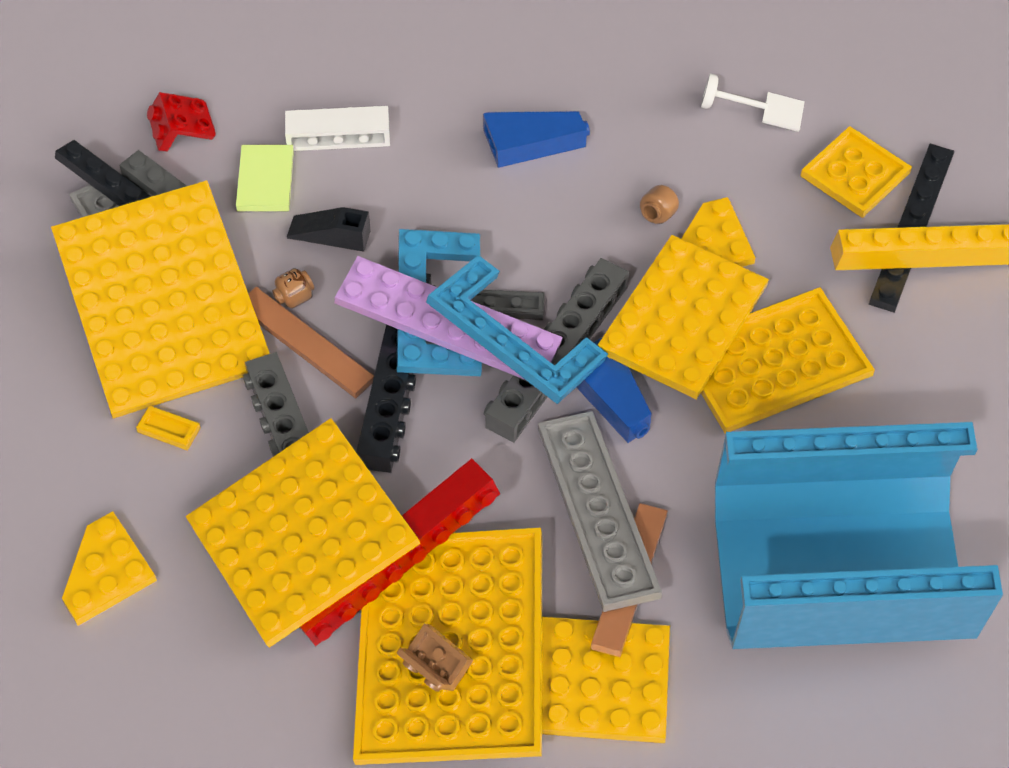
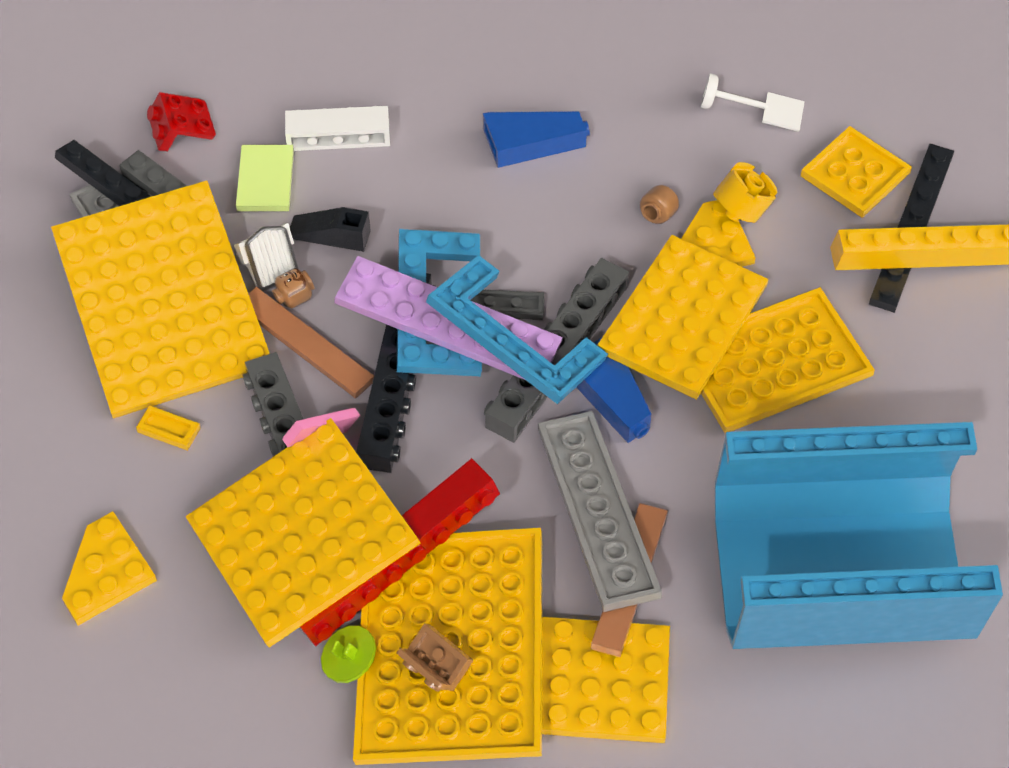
none -> white piece [234,223,299,291]
none -> bright pink tile [282,408,360,447]
none -> lime piece [321,626,376,683]
none -> yellow brick [713,162,777,223]

